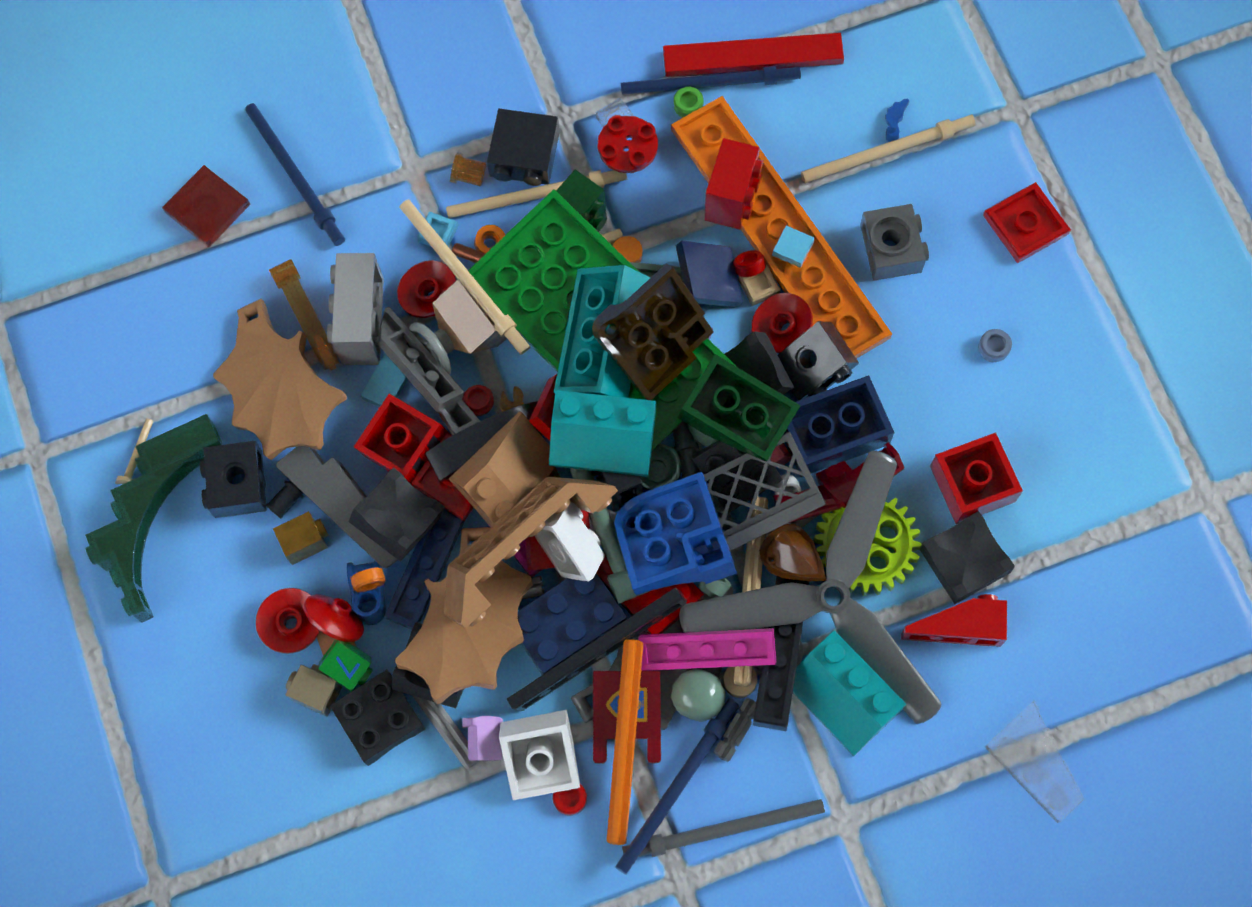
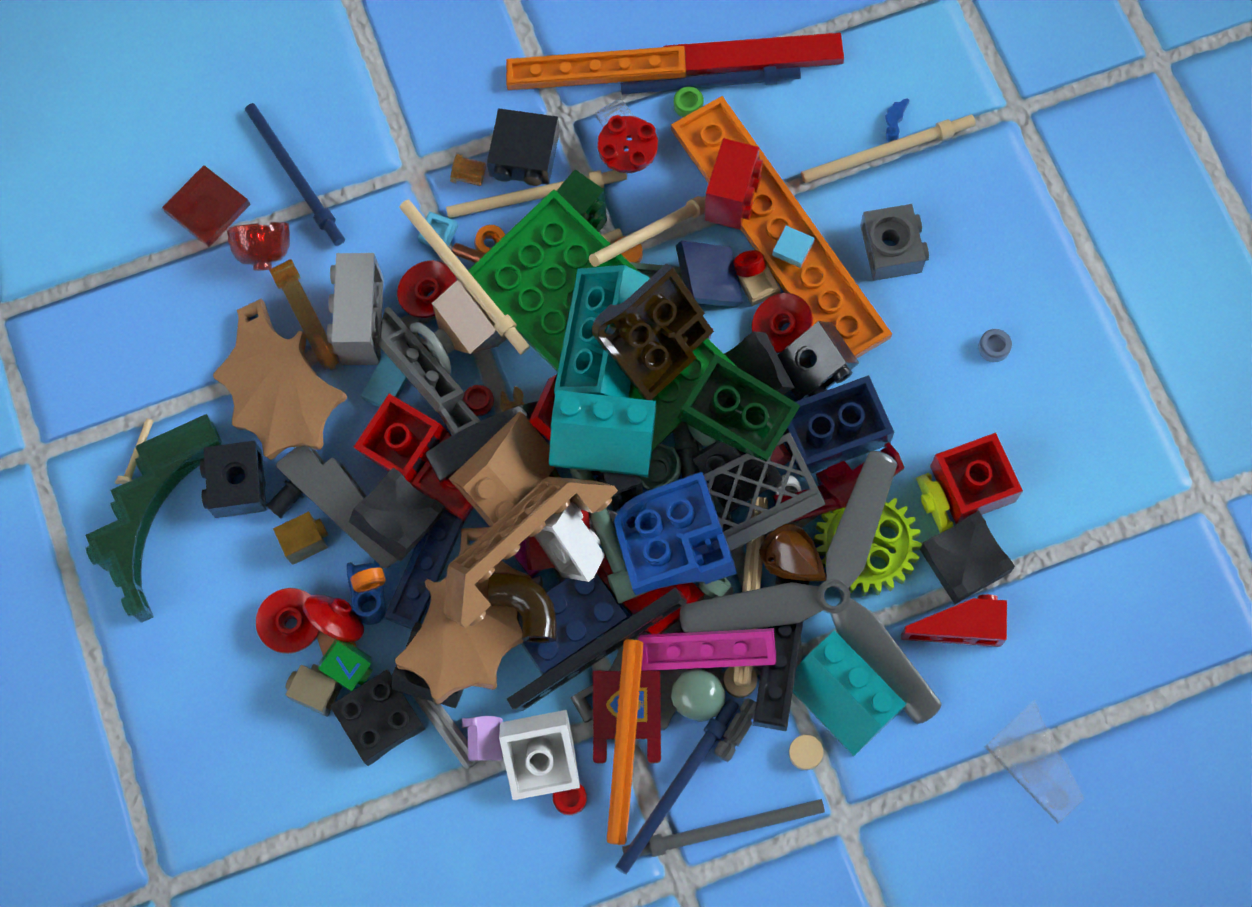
red tile [983,182,1071,263] -> none
none -> clear red cylinder [227,222,290,271]
none -> dark brown cylinder [488,573,557,643]
none -> orange tile [506,46,686,90]
none -> tan bar [589,195,706,267]
none -> tan tile [789,735,823,770]
none -> neon yellow plate [916,473,953,533]

